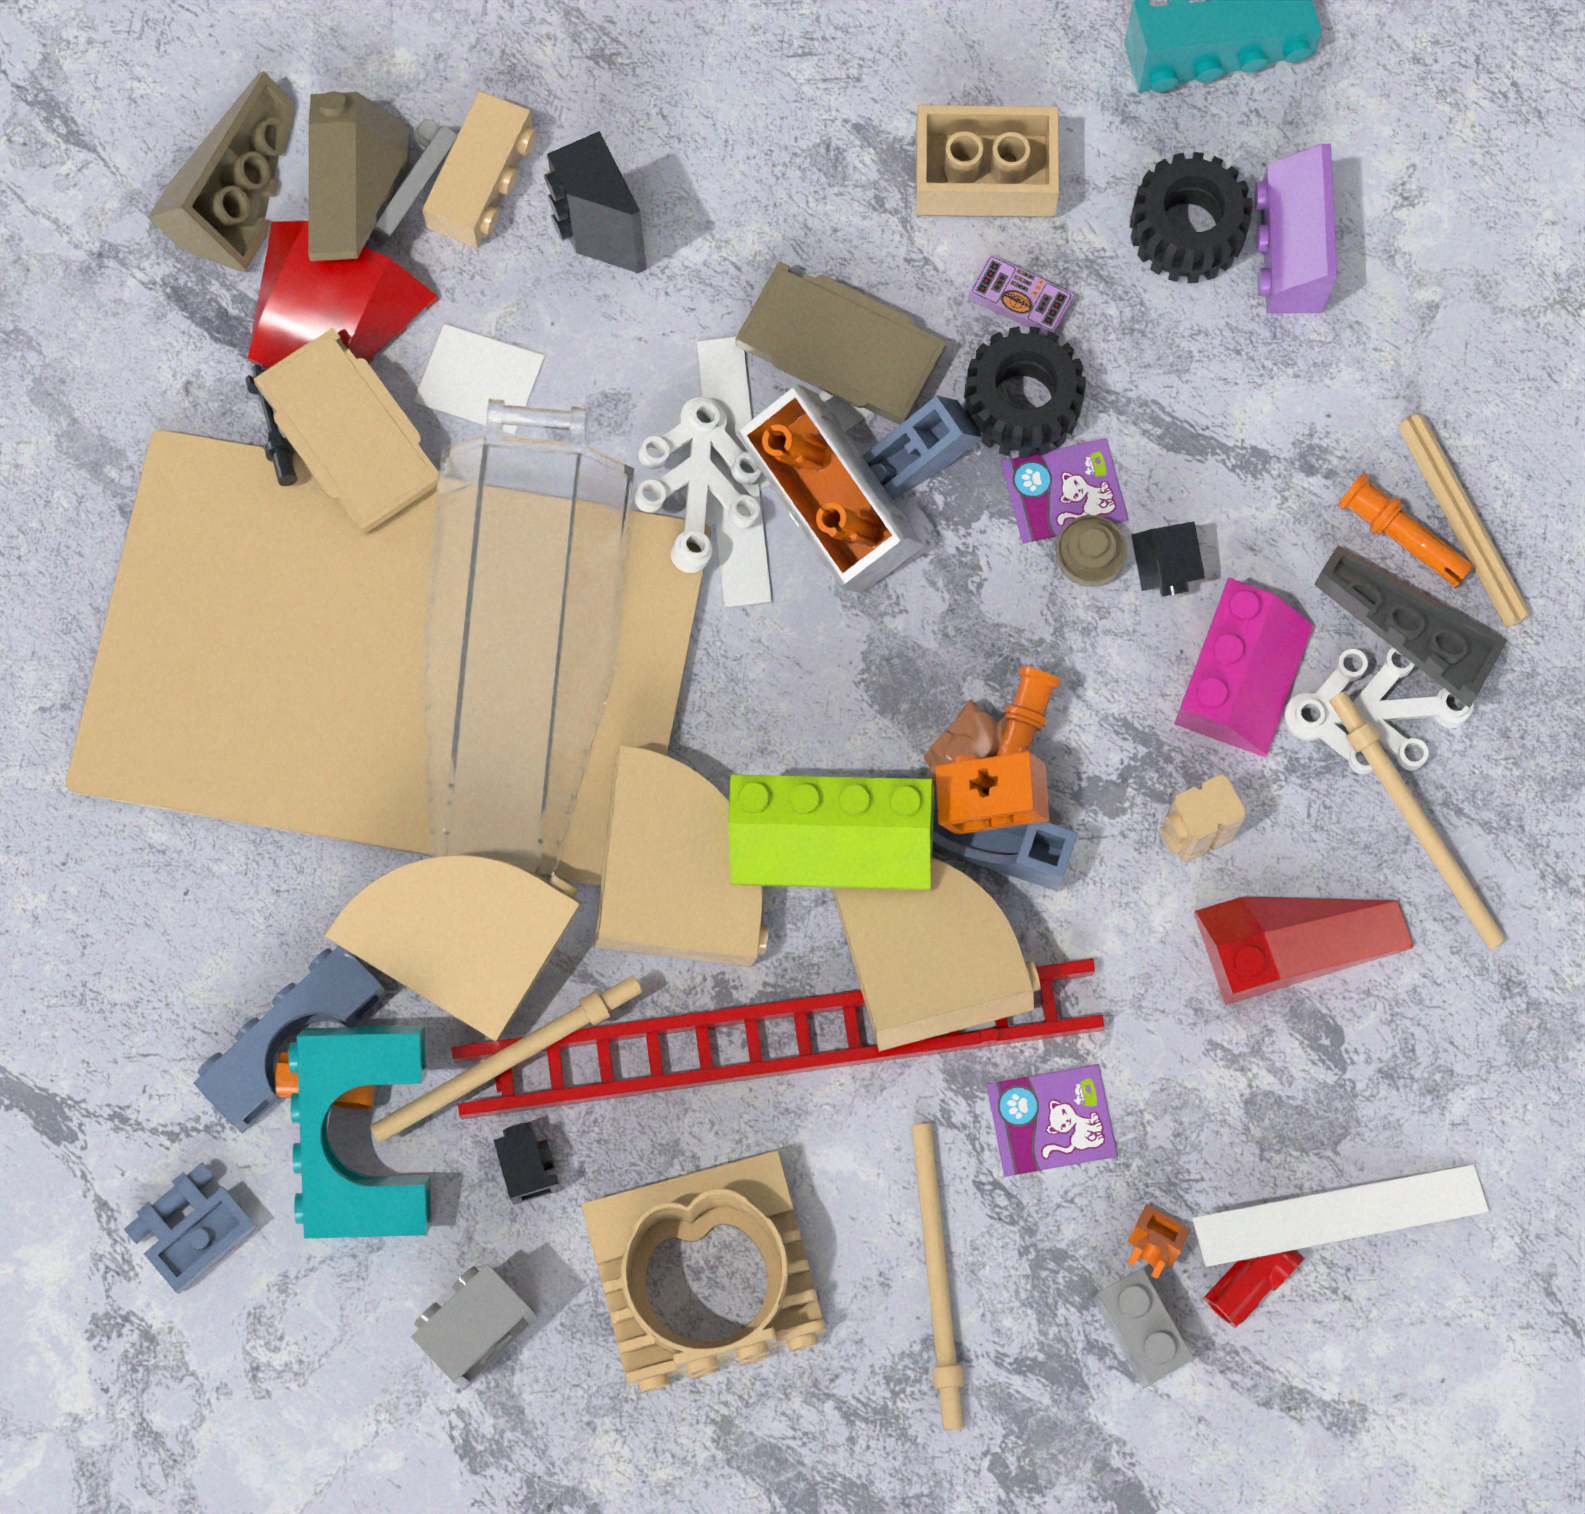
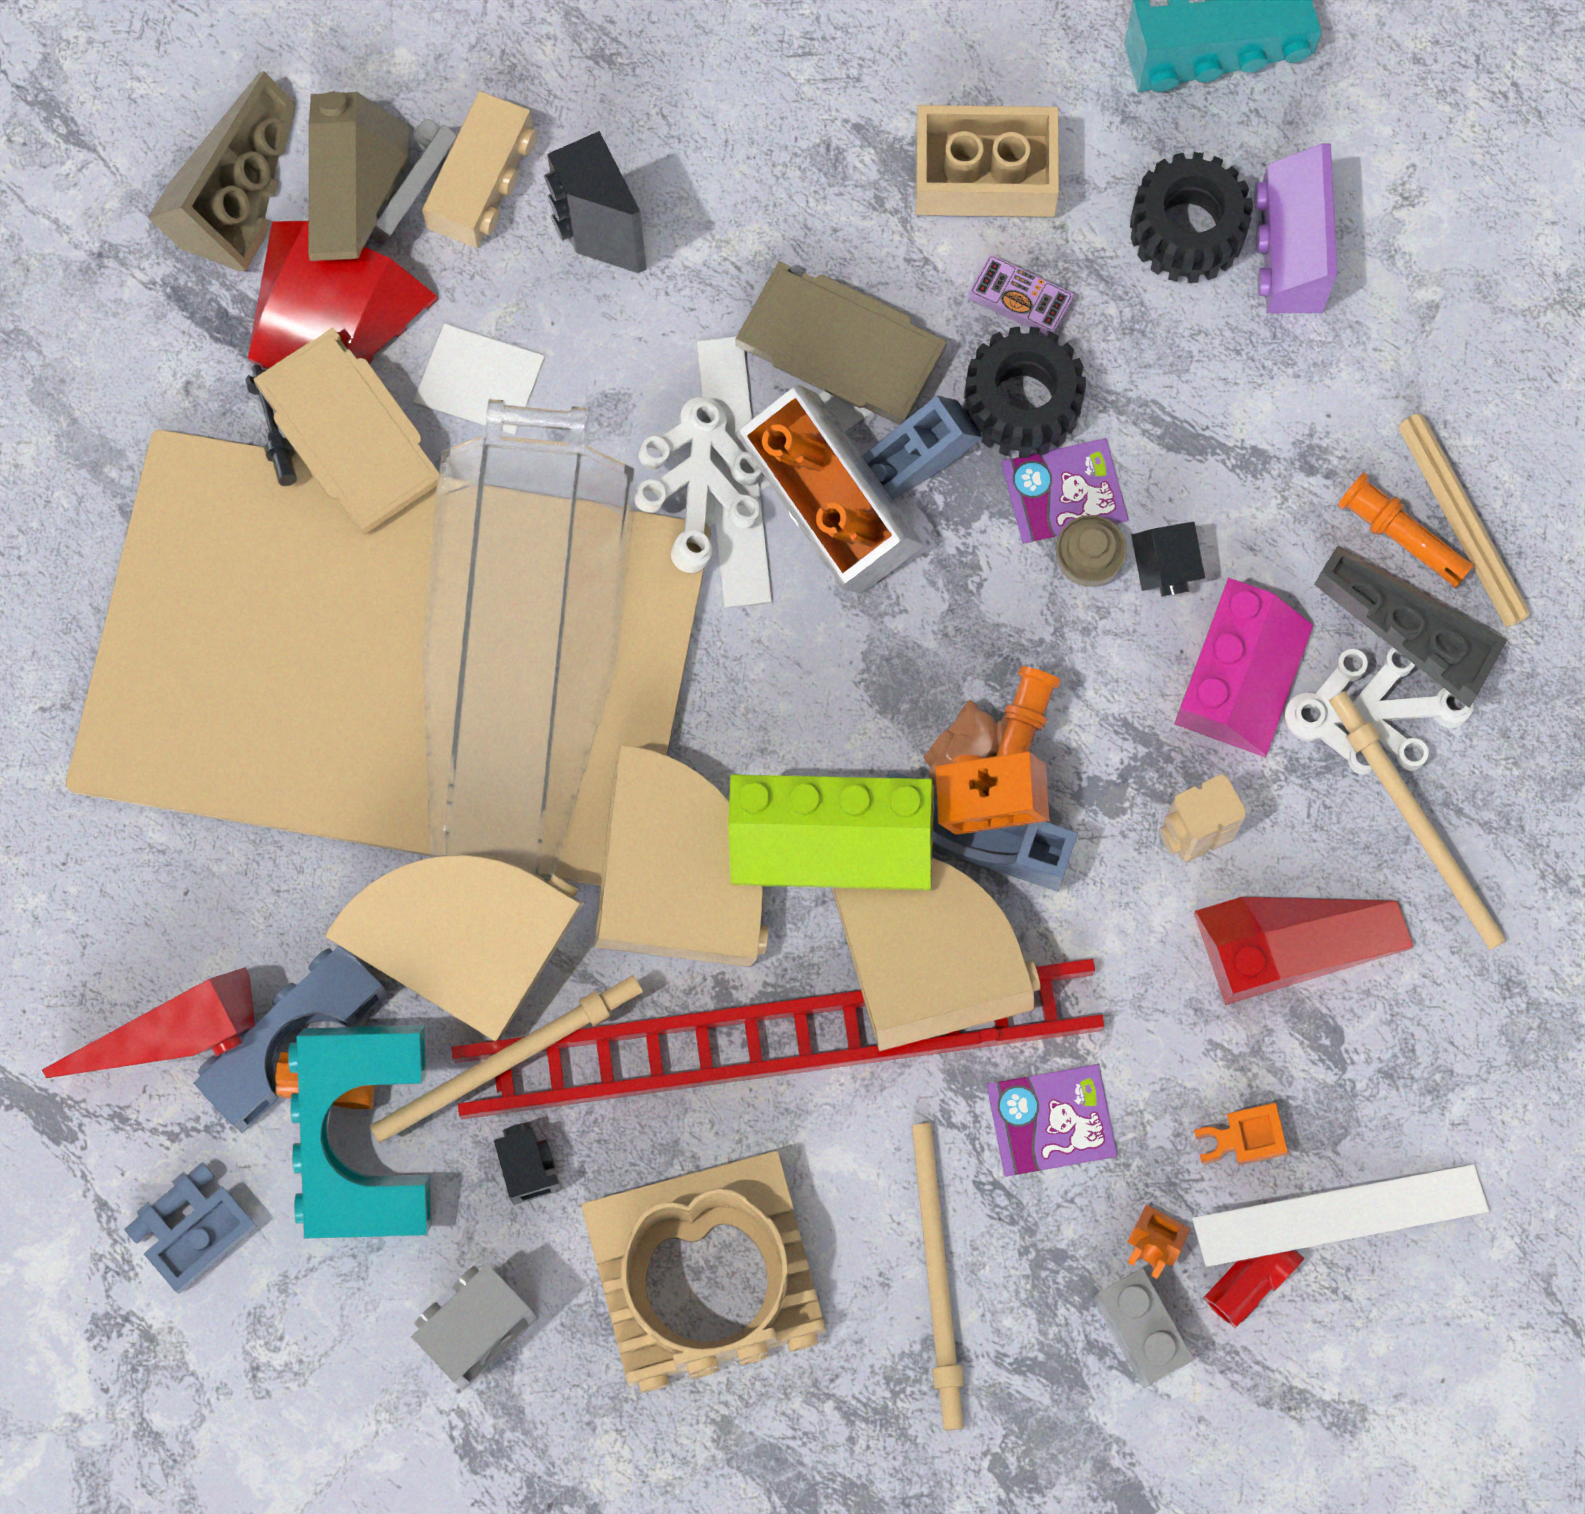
none -> wedge [42,967,255,1079]
none -> orange plate [1194,1103,1289,1166]

